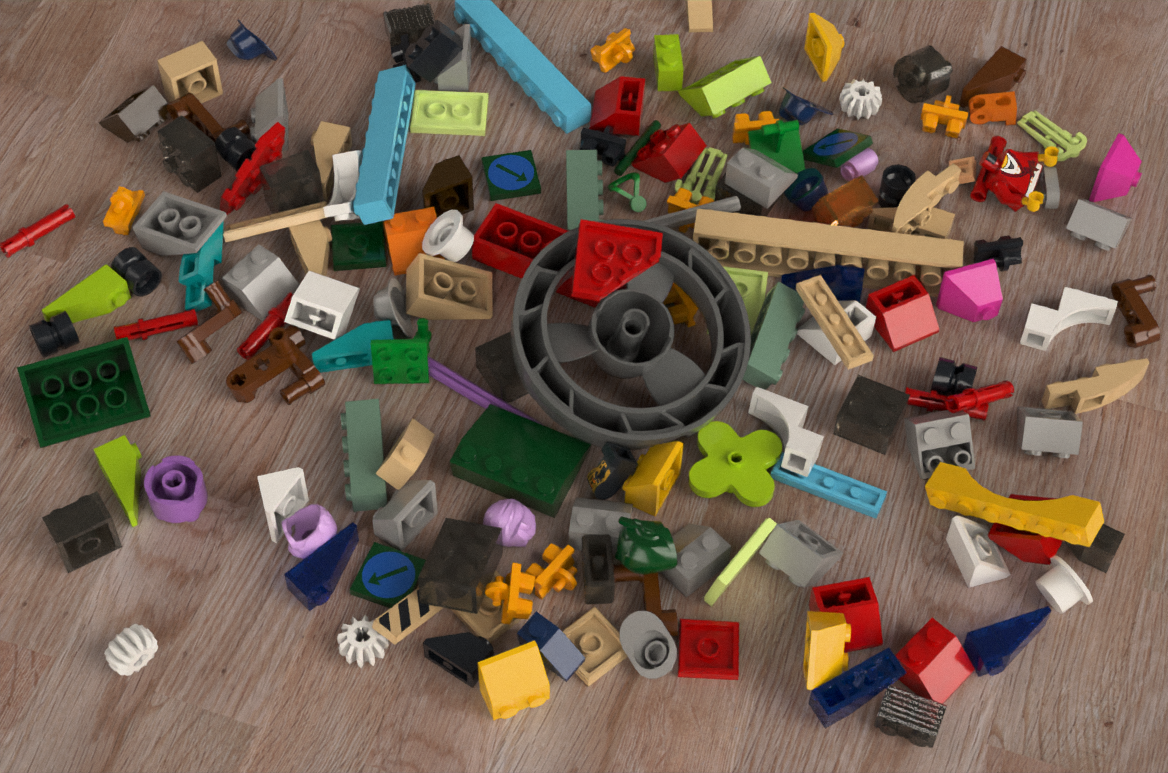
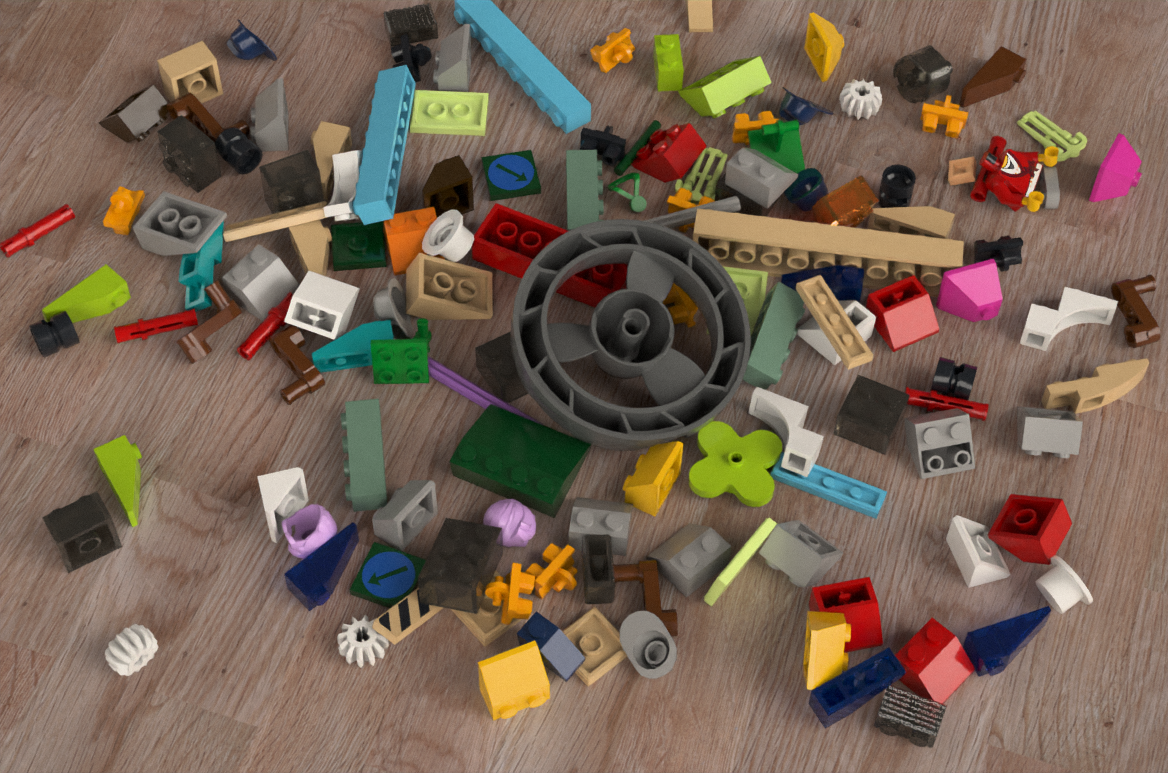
dark green slope [17,337,151,448] -> none
black wheel [111,247,162,297] -> none
medium lavender brick [144,456,208,523] -> none
red plate [219,122,286,216] -> none
reddish brown beam [226,327,299,403] -> none
tan slope [376,418,435,490] -> none
black brick [405,20,463,83] -> none
black slope [423,632,494,688] -> none
red plate [571,219,663,301] -> none
black leg [587,441,638,500] -> none
red slope [589,76,645,136] -> none
dark green helmet [615,516,677,575] -> none
red tile [678,619,739,680] -> none
dark green tile [802,128,873,168] -> none
lavender brick [840,148,878,183] -> none
tan slope [891,163,961,235] -> none
yellow arch [925,462,1104,547] -> none
red pin [945,380,1014,413] -> none
orange leg [968,91,1017,125] -> none
clear smoke slope [1065,524,1125,573] -> none
light grey slope [1066,199,1132,251] -> none

